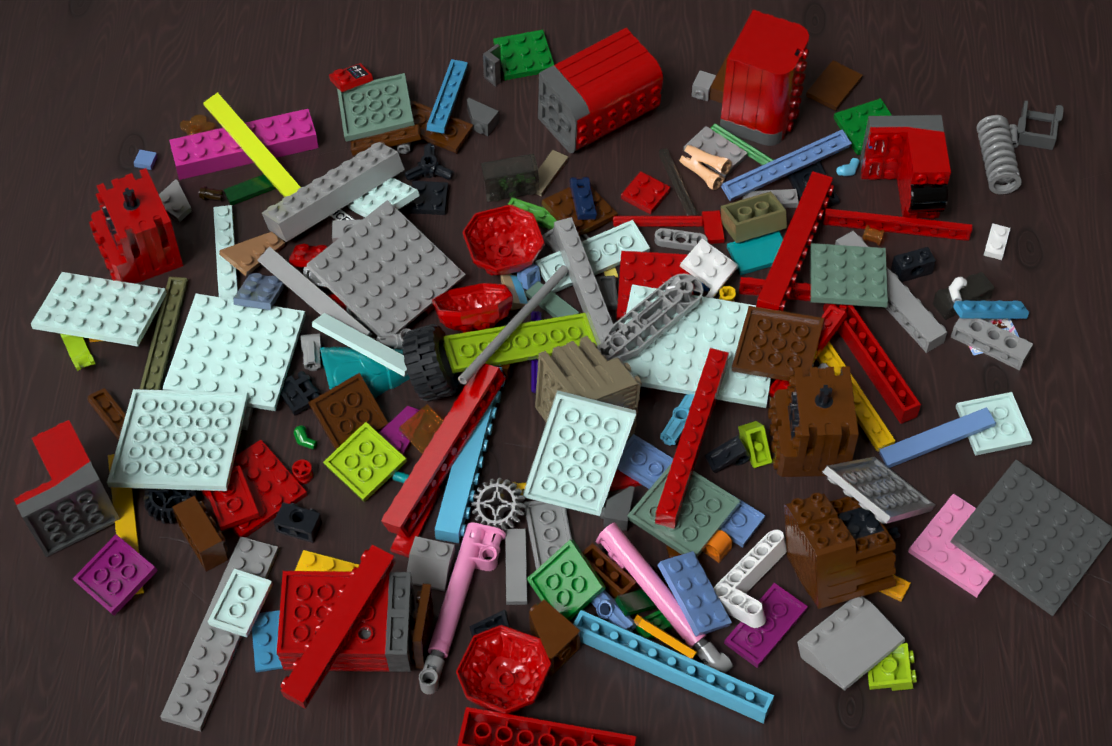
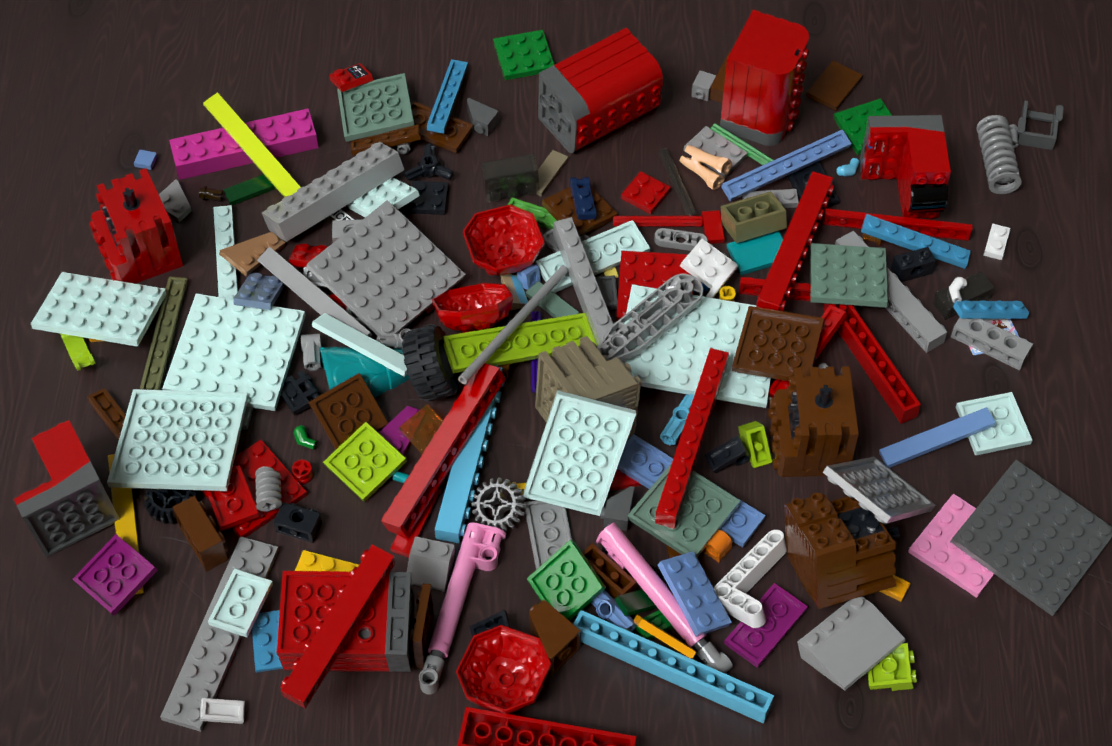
clear orange plate [180,114,215,135] -> none
flat silver panel [483,44,501,87] -> none
light grey tile [505,529,527,605] -> none
yellow plate [816,342,895,452] -> none
none -> white tile [200,698,245,724]
none -> light grey piece [255,466,282,512]
none -> dark azure plate [861,214,970,269]

